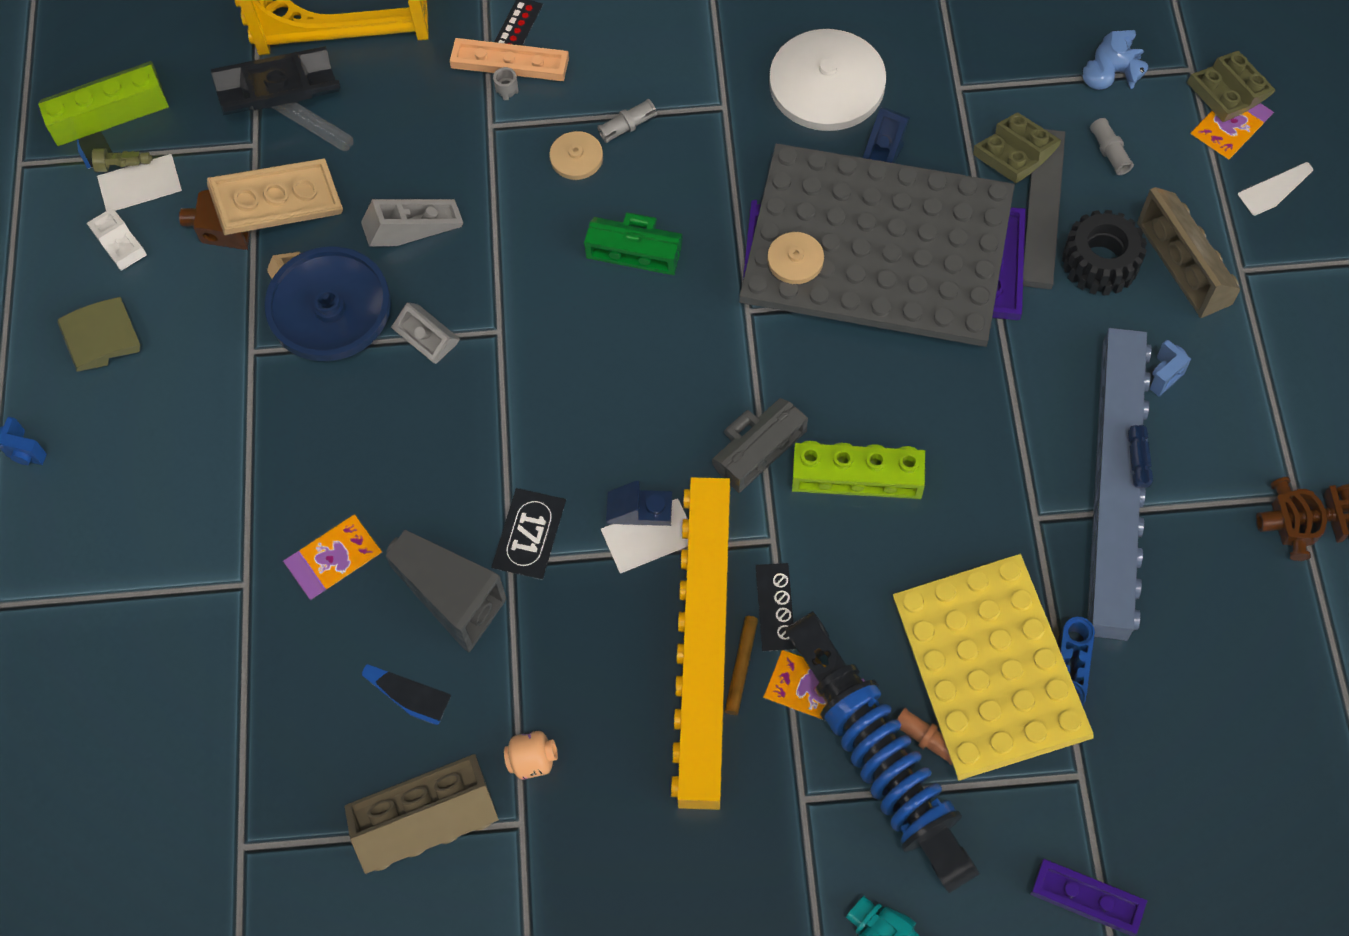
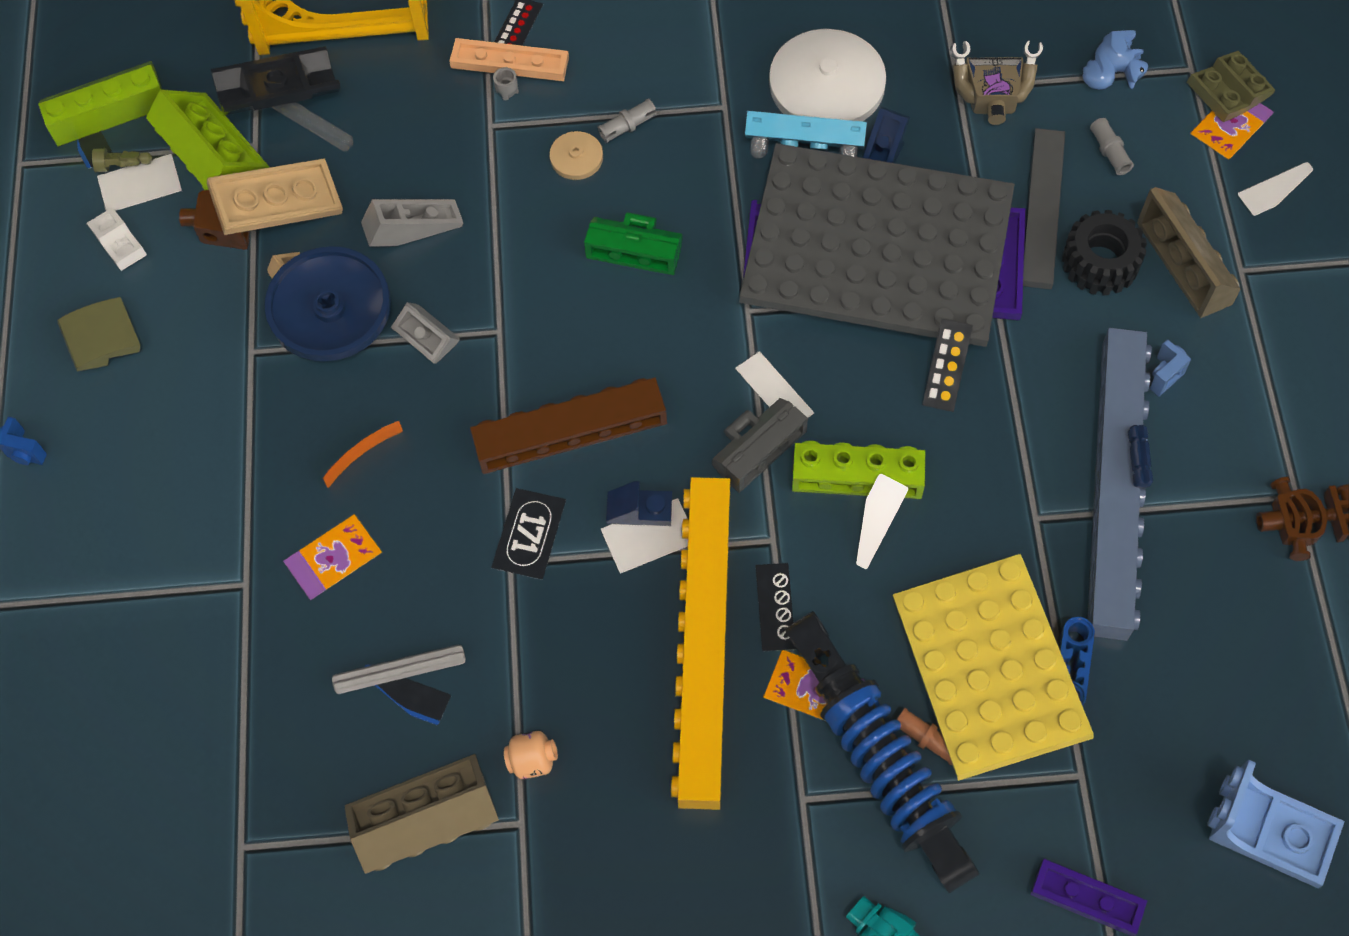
dark grey slope [386,530,507,653] -> none
pearl gold bar [725,616,758,715] -> none
tan piece [768,232,824,284] -> none
olive slope [973,112,1061,183] -> none
none -> lime slope [146,90,269,190]
none -> orange sticker [323,421,403,488]
none -> light grey axle [332,644,466,694]
none -> reddish brown brick [470,377,667,474]
none -> white sticker [735,351,814,417]
none -> medium azure piece [745,111,867,159]
none -> white sticker [856,474,908,569]
none -> black sticker [922,319,973,412]
none -> dark tan torso [949,41,1043,125]
none -> light blue bracket [1208,760,1345,889]

